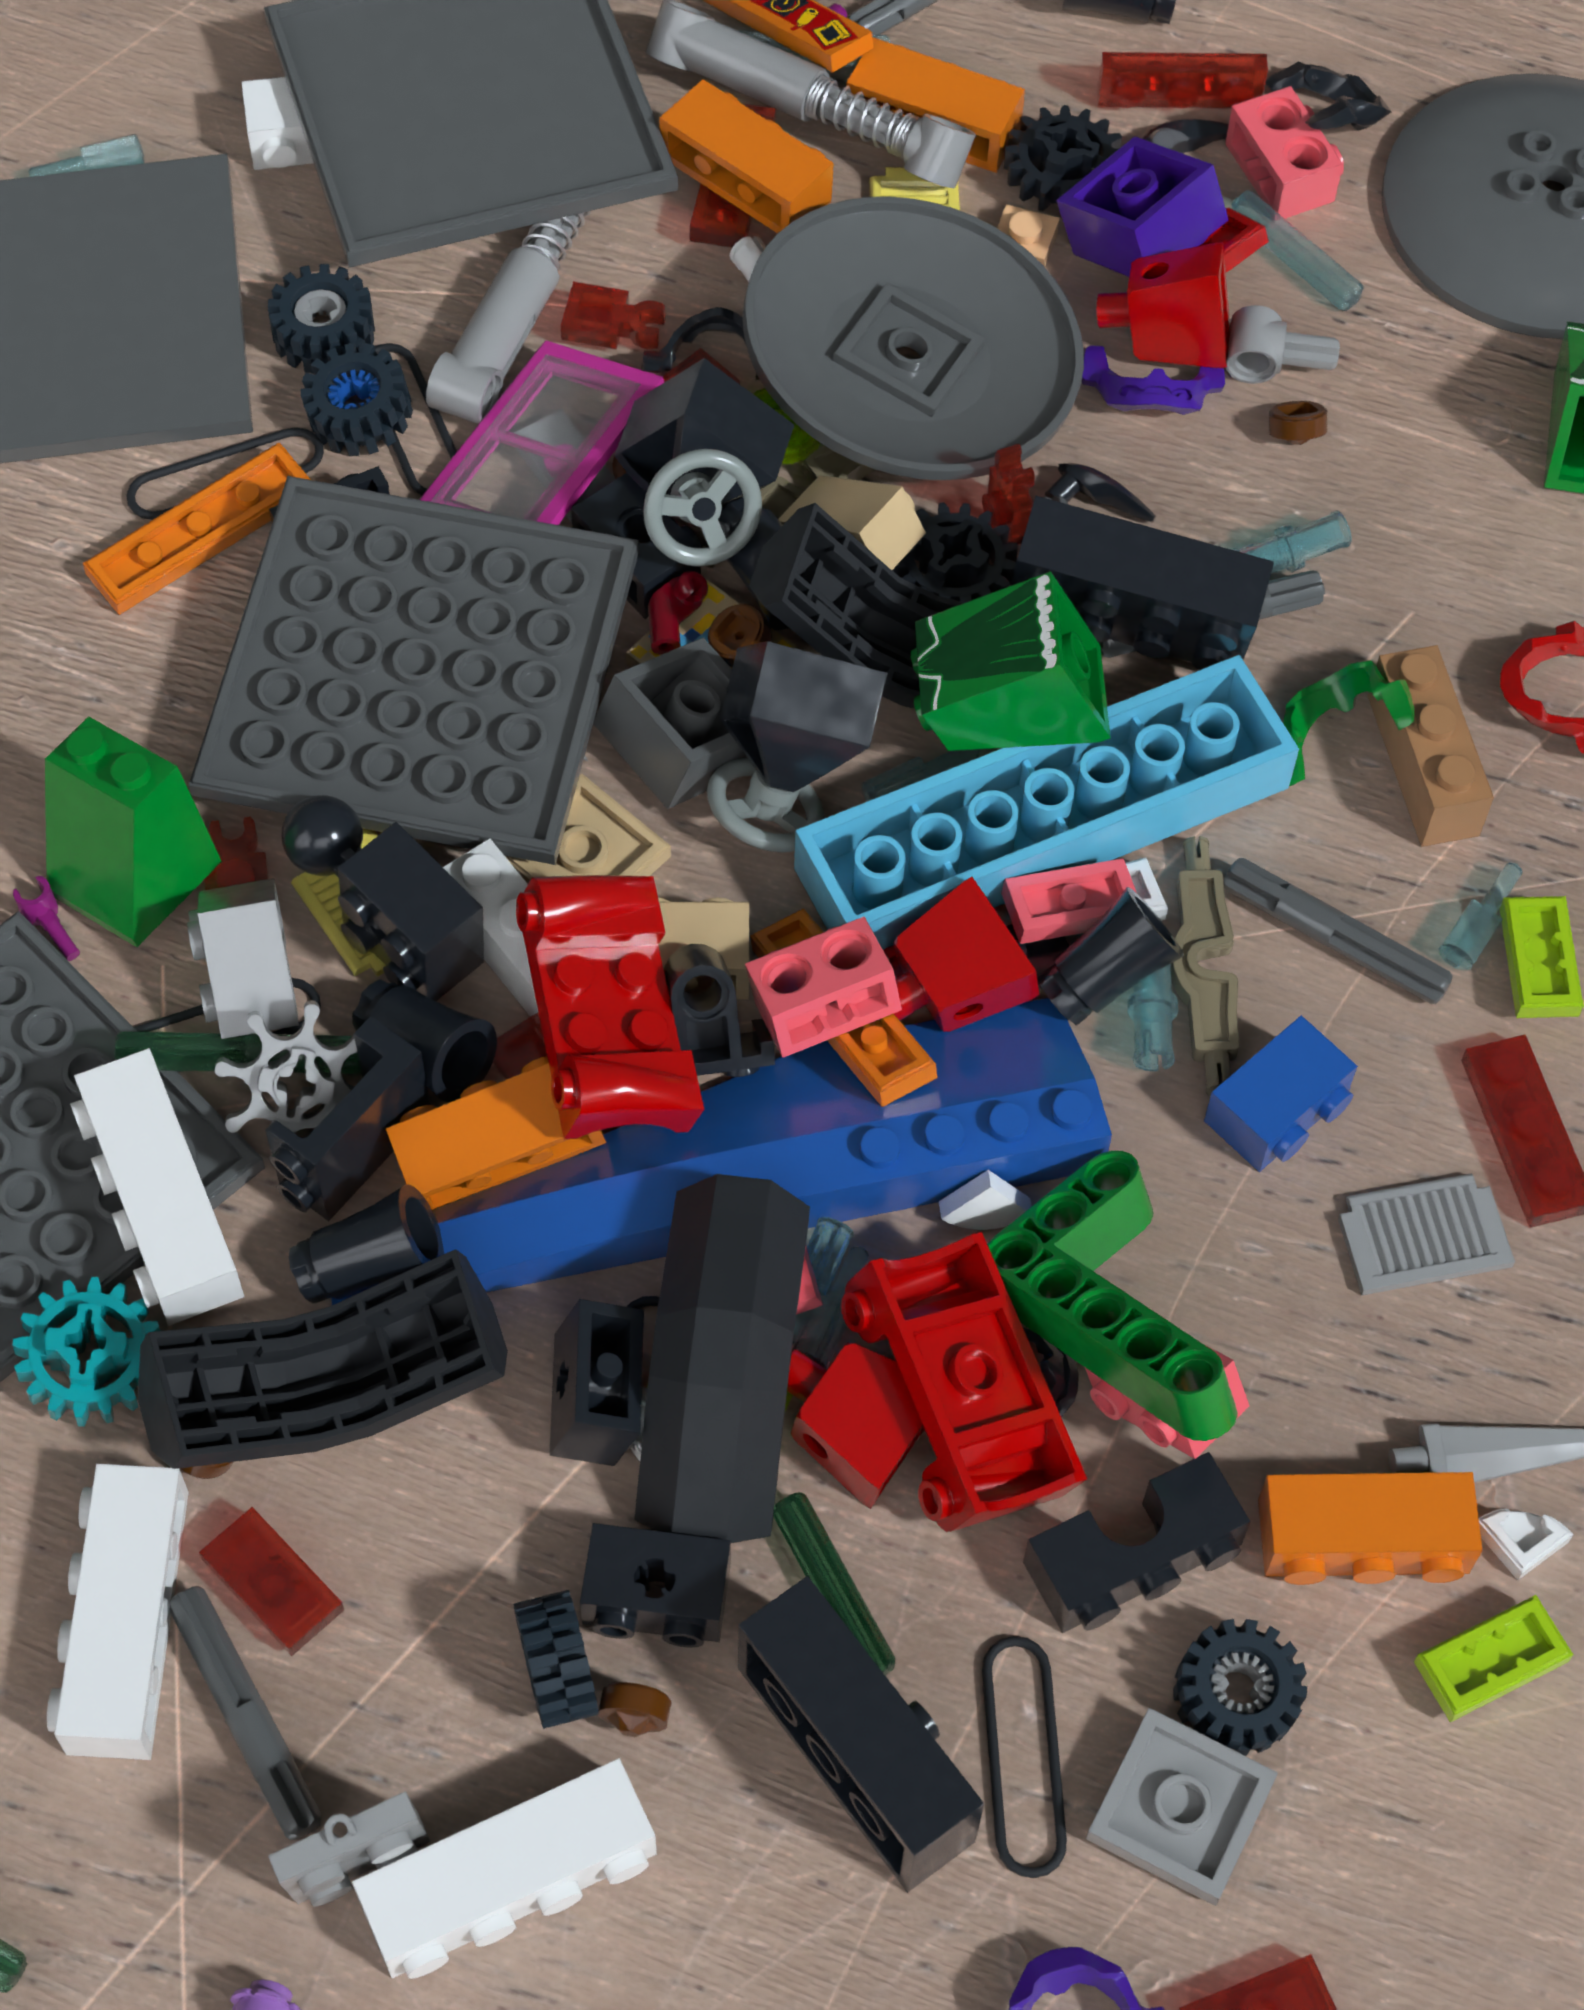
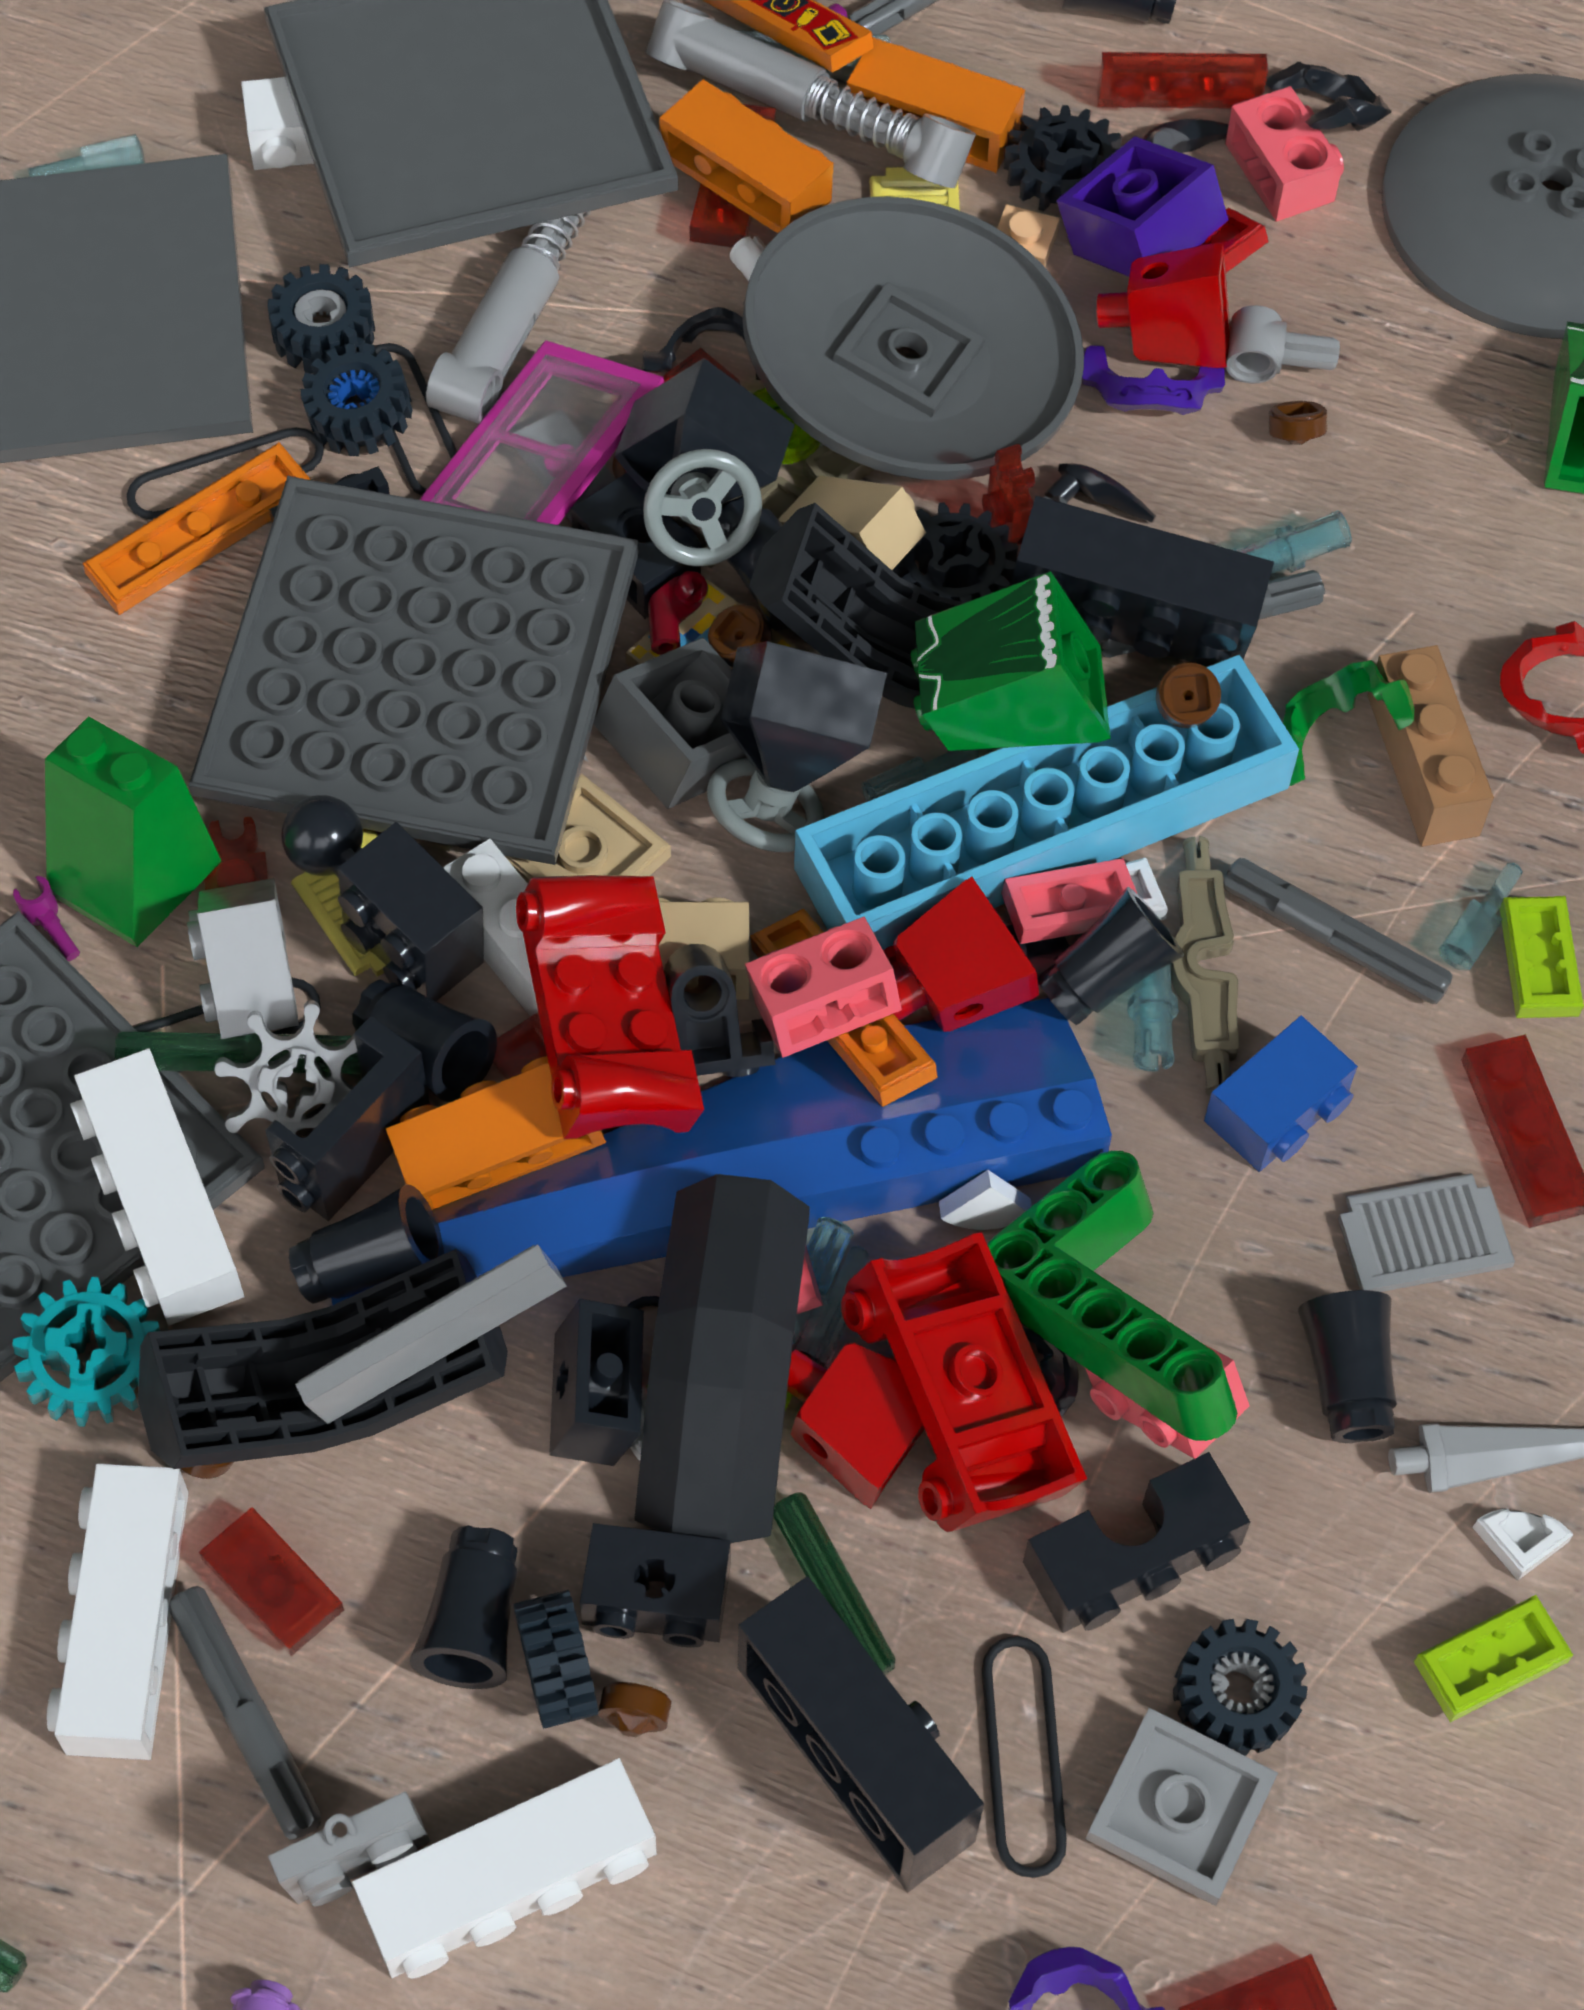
clear red plate [560,281,666,350] -> none
clear light blue axle [1231,190,1364,311] -> none
orange brick [1258,1472,1482,1585] -> none
none -> light grey tile [295,1245,566,1424]
none -> black plant [410,1525,517,1689]
none -> reddish brown tile [1156,663,1221,728]
none -> black plant [1298,1290,1397,1444]

